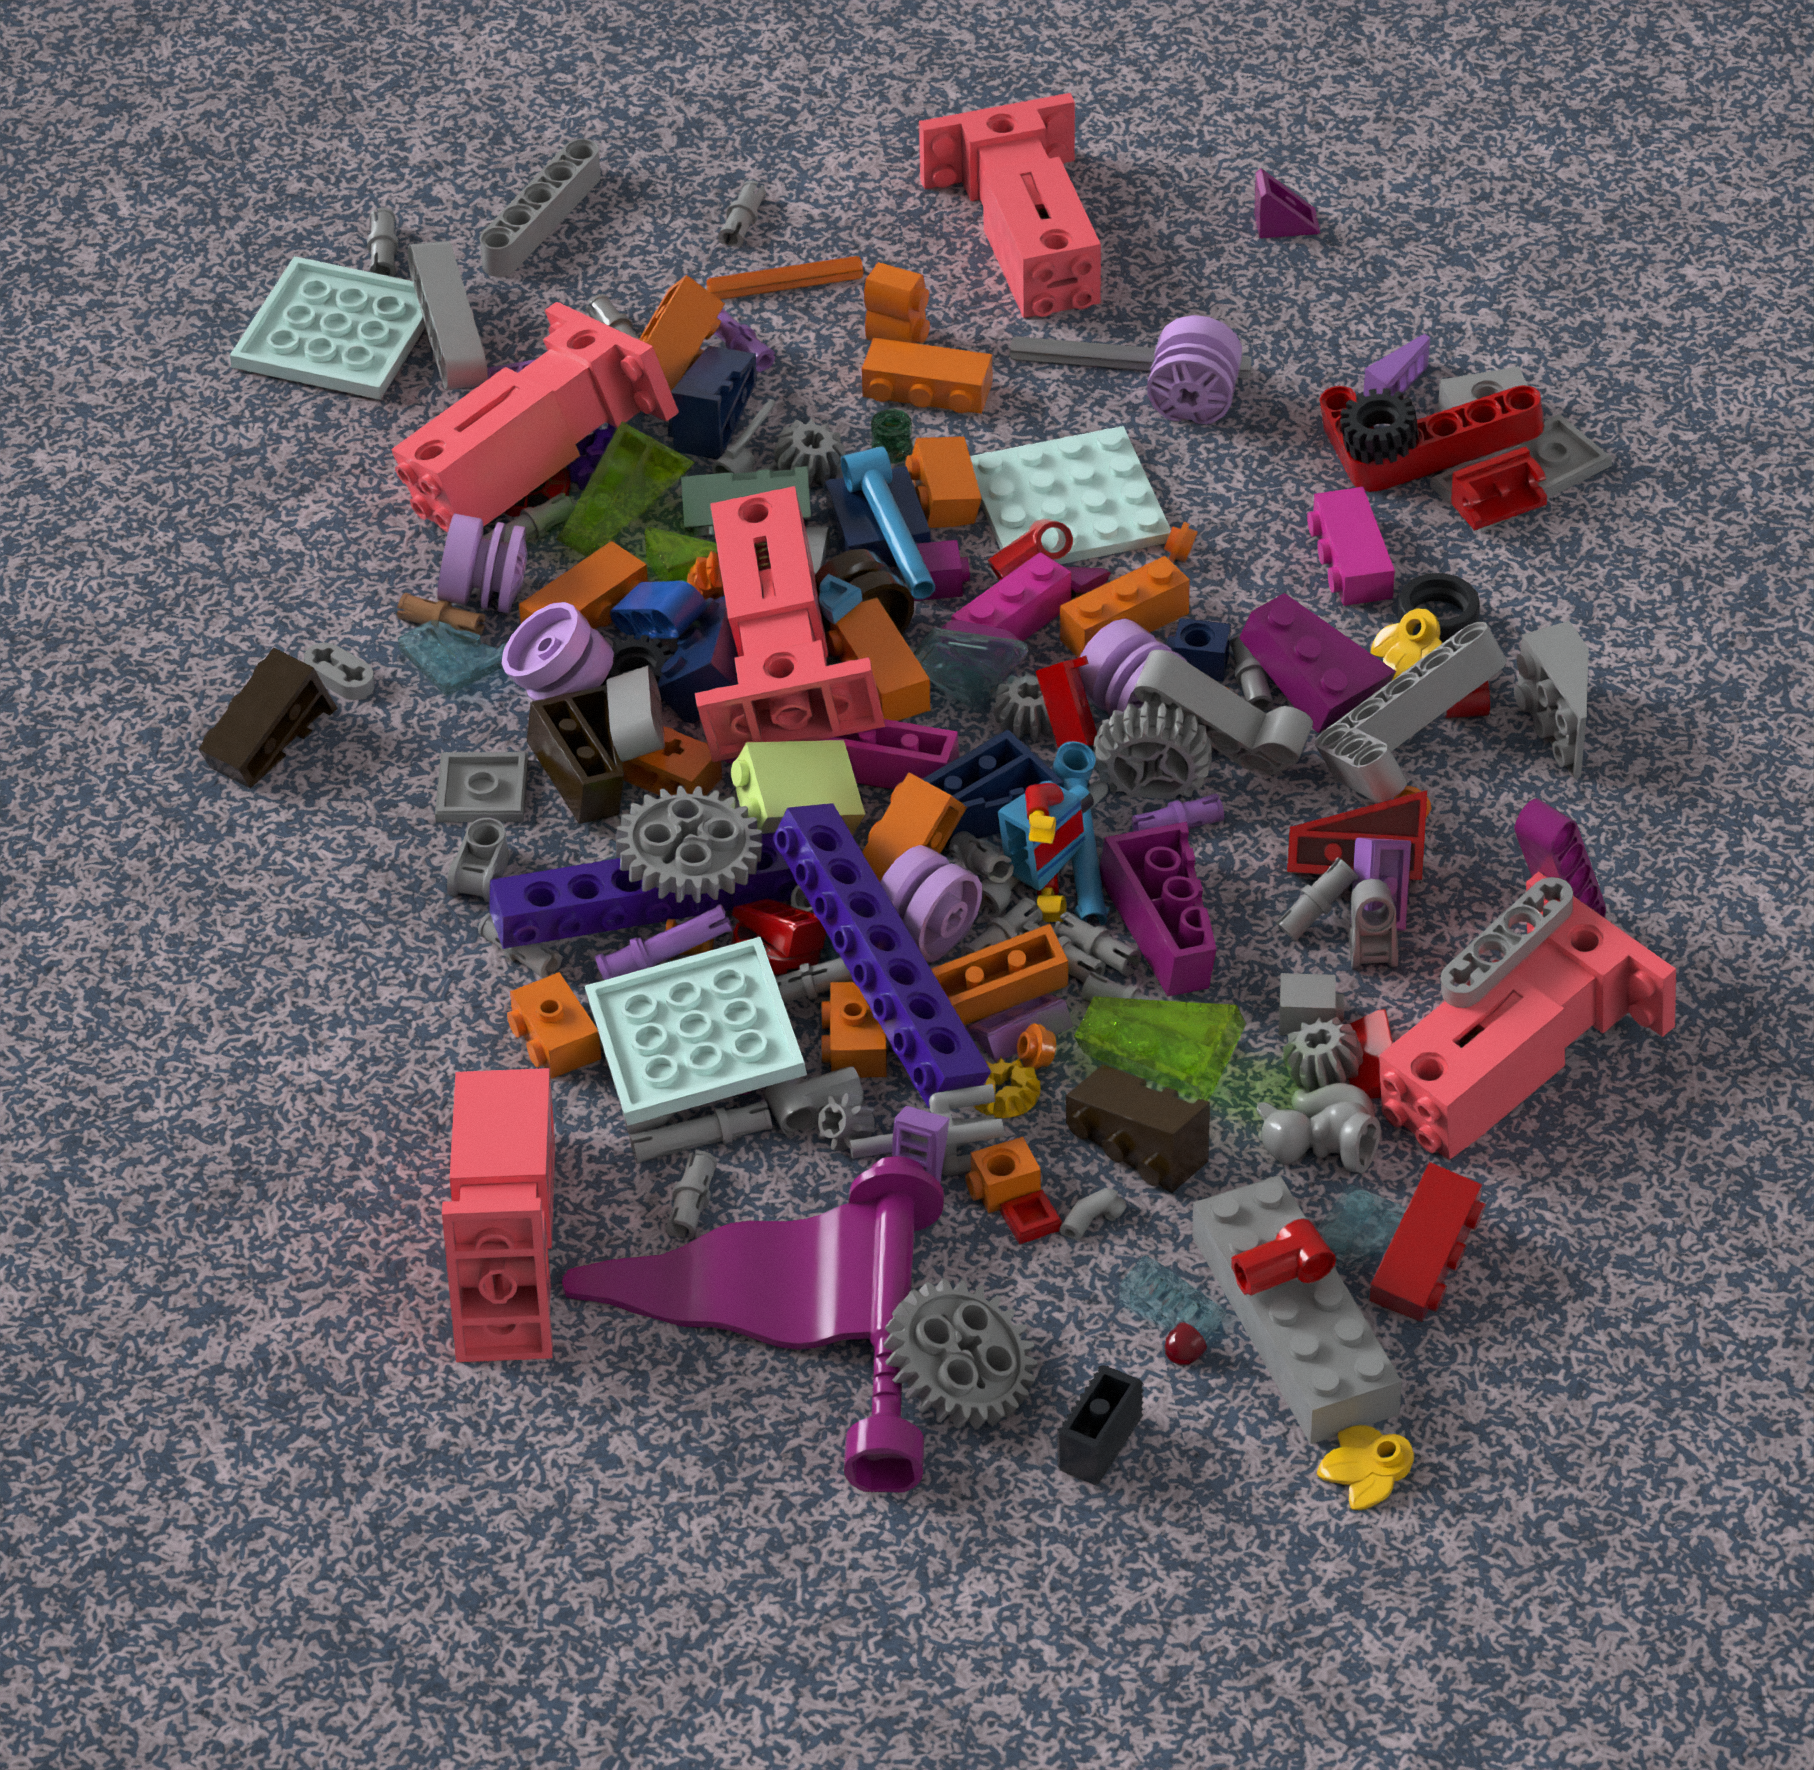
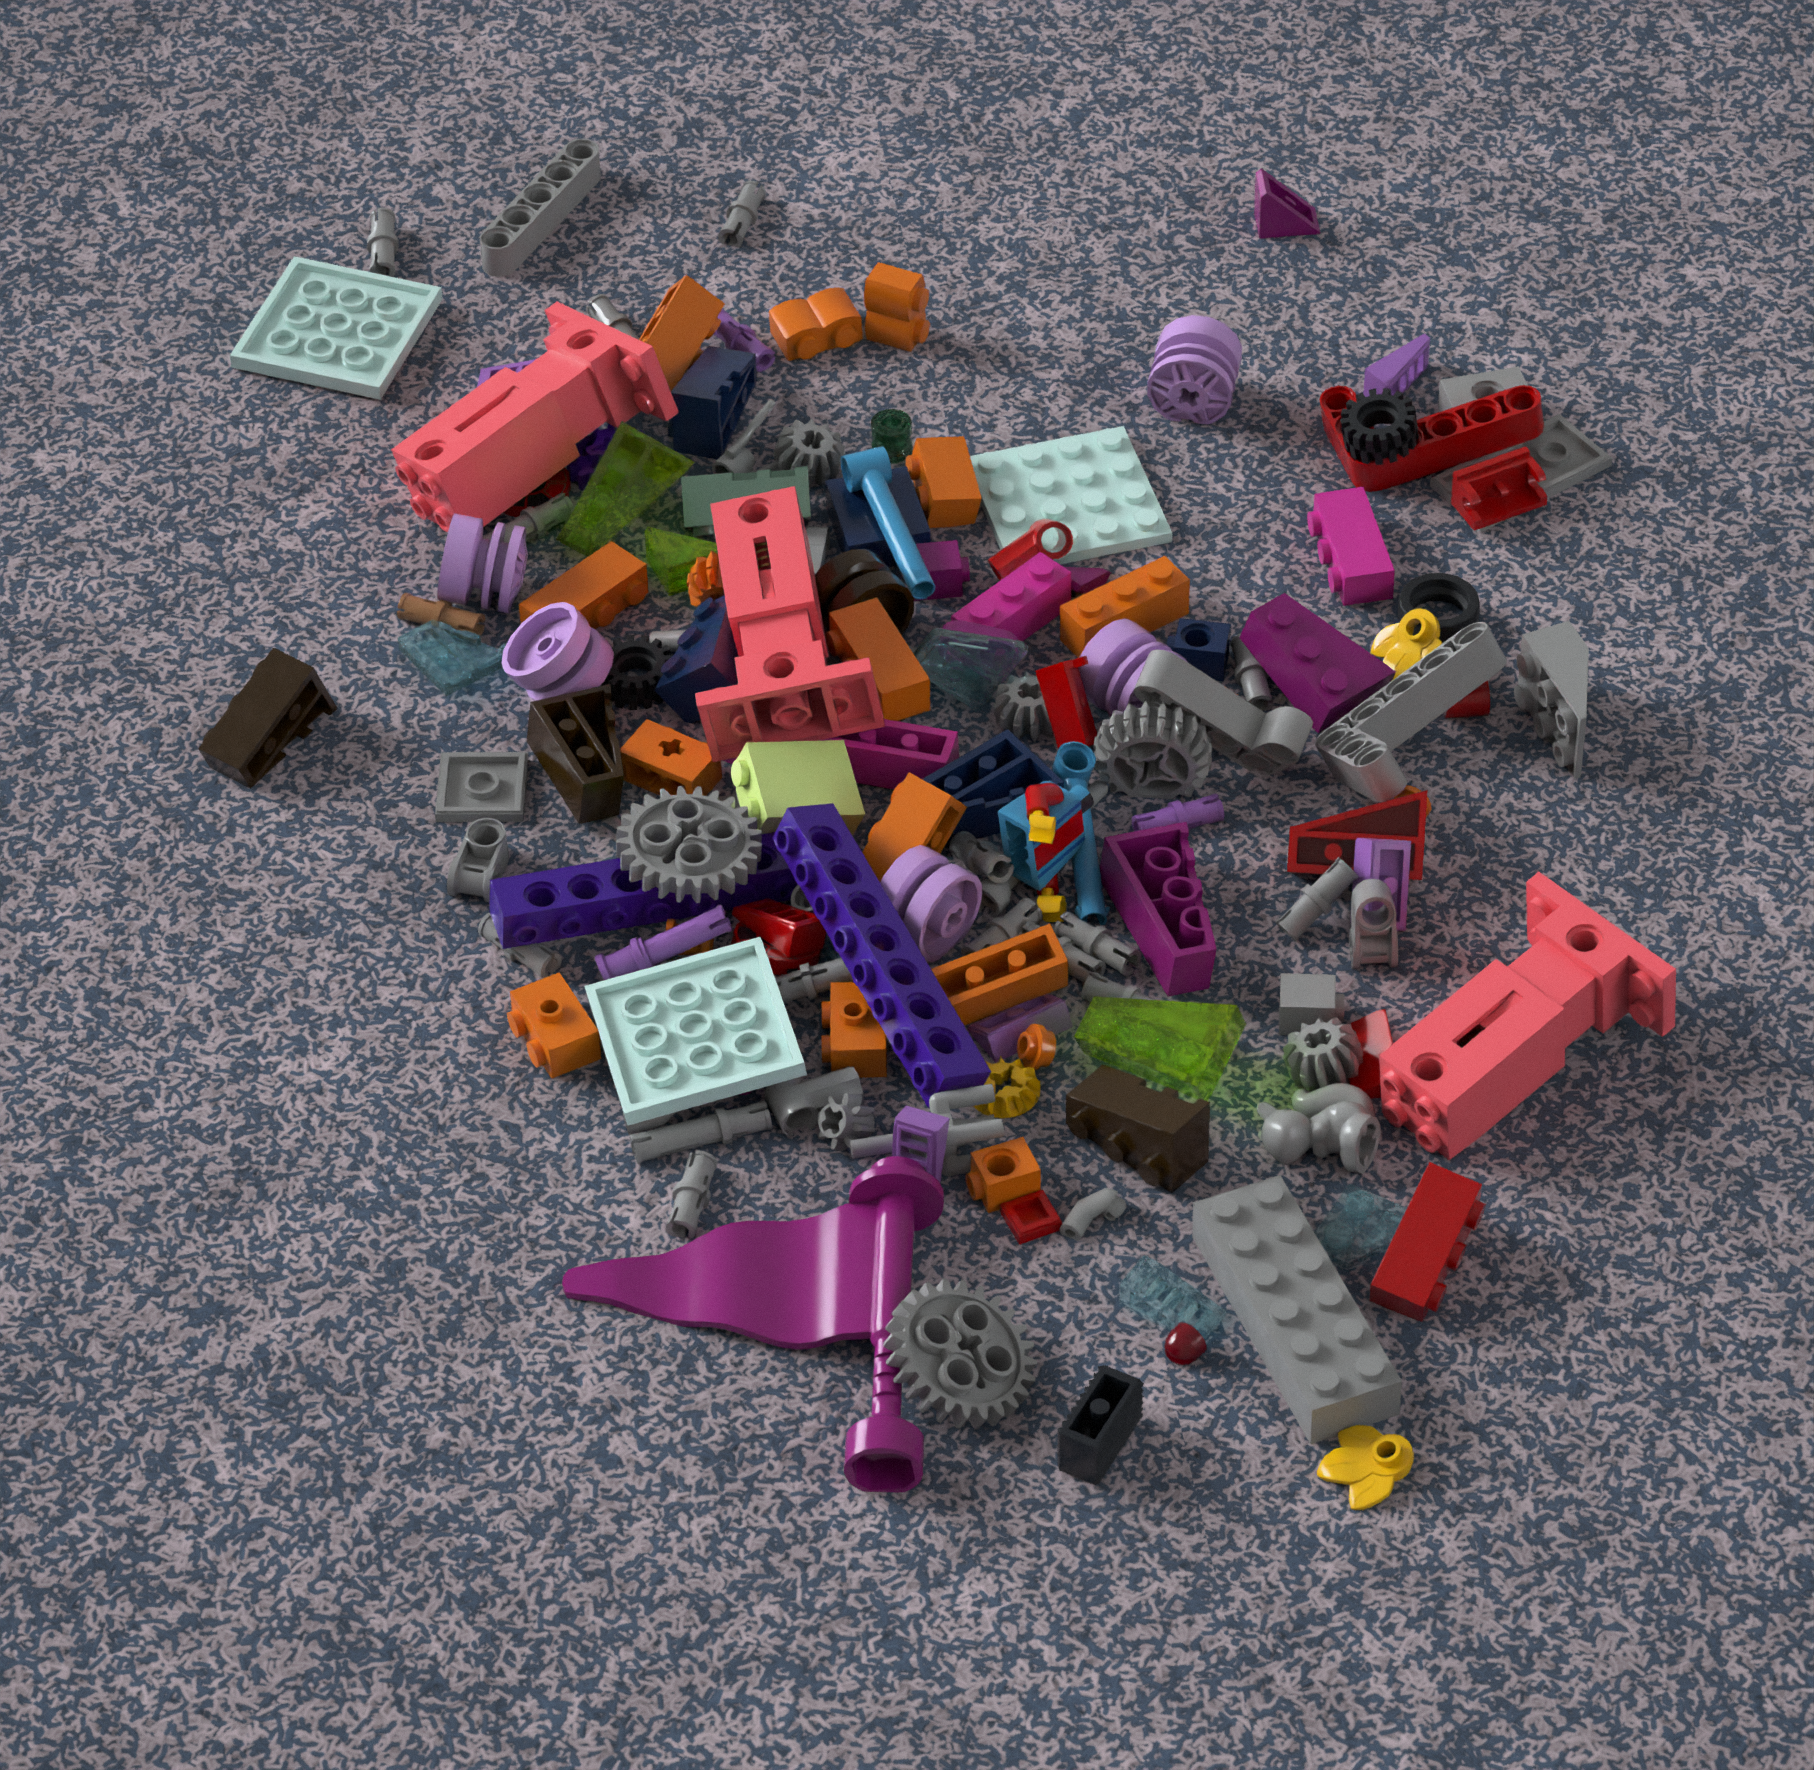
light grey beam [304,642,375,700] -> none
light grey beam [408,241,488,390] -> none
coral brick [442,1068,555,1362] -> none
light grey beam [607,666,665,762] -> none
blue beam [610,581,707,639] -> none
orange axle [706,256,863,300] -> none
dark azure tile [819,574,863,624] -> none
orange brick [862,338,993,414] -> none
coral brick [919,93,1101,318] -> none
light grey axle [1010,336,1252,379] -> none
orange plate [1163,522,1198,563] -> none
red piece [1231,1219,1336,1296] -> none
light grey beam [1441,877,1573,1008] -> none
magenta beam [1514,798,1606,918] -> none
none -> orange brick [769,288,863,361]

